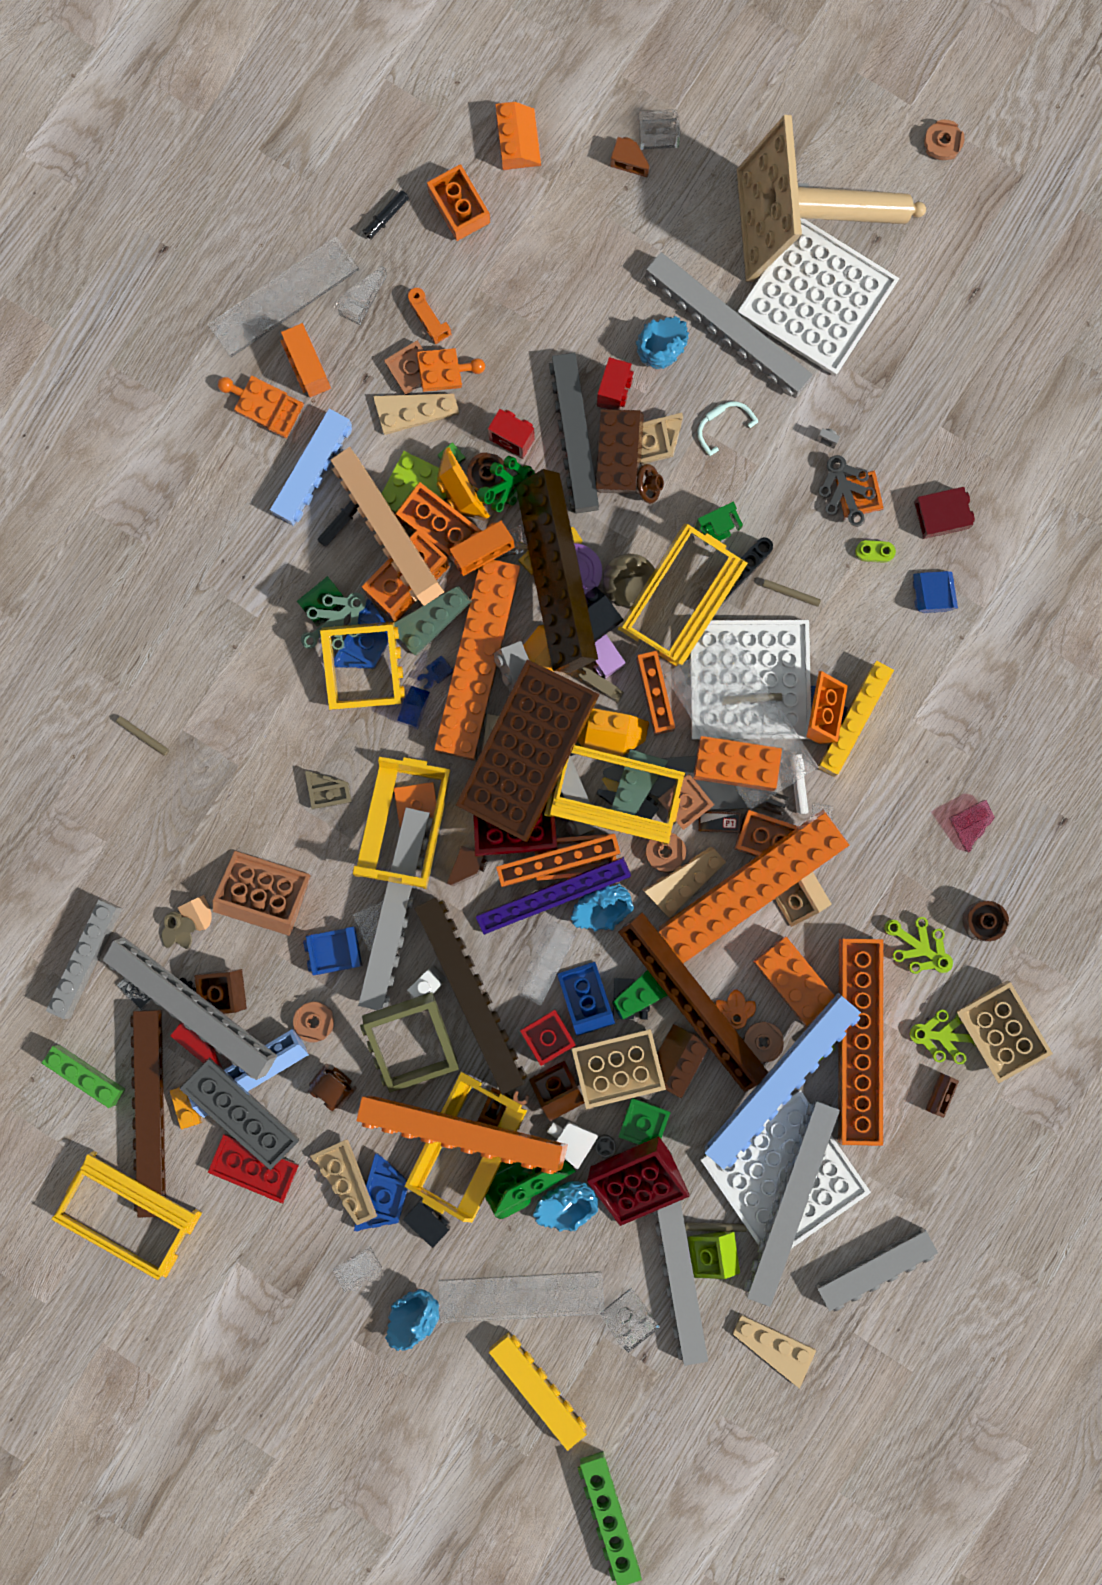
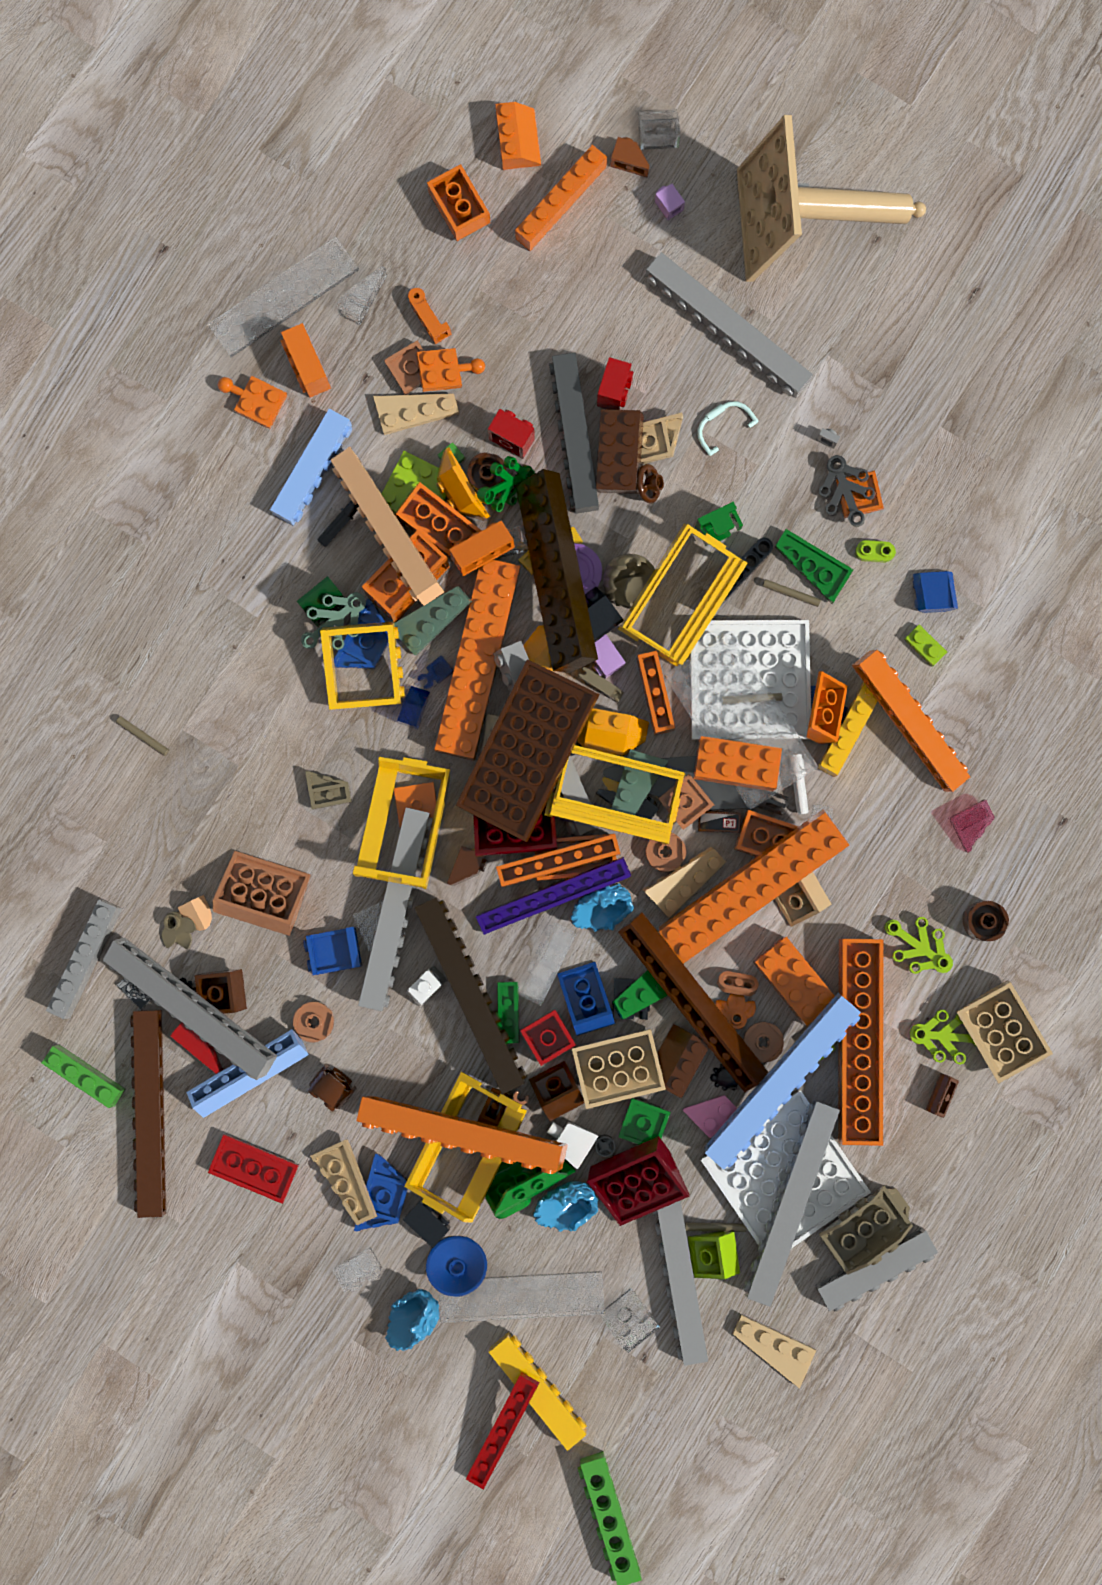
yellow piece [51,1151,203,1280] -> none
light orange plate [170,1087,202,1129] -> none
dark grey plate [180,1057,299,1170] -> none
orange plate [268,395,304,439] -> none
olive window [360,992,459,1093] -> none
black axle [363,190,409,240] -> none
dark azure hair [636,316,689,369] -> none
white plate [737,219,900,377] -> none
dark red brick [914,487,975,539] -> none
nougat plate [924,119,965,160] -> none
none -> blue hat [426,1236,487,1297]
none -> red plate [466,1372,540,1490]
none -> green plate [497,982,520,1043]
none -> orange brick [515,144,607,251]
none -> lavender brick [655,184,685,220]
none -> bright pink wing [682,1095,737,1138]
none -> black piece [710,1063,738,1091]
none -> nougat plate [717,971,759,996]
none -> green wing [775,529,854,604]
none -> dark tan slope [819,1185,913,1275]
none -> orange brick [852,650,970,792]
none -> lime plate [904,624,947,667]

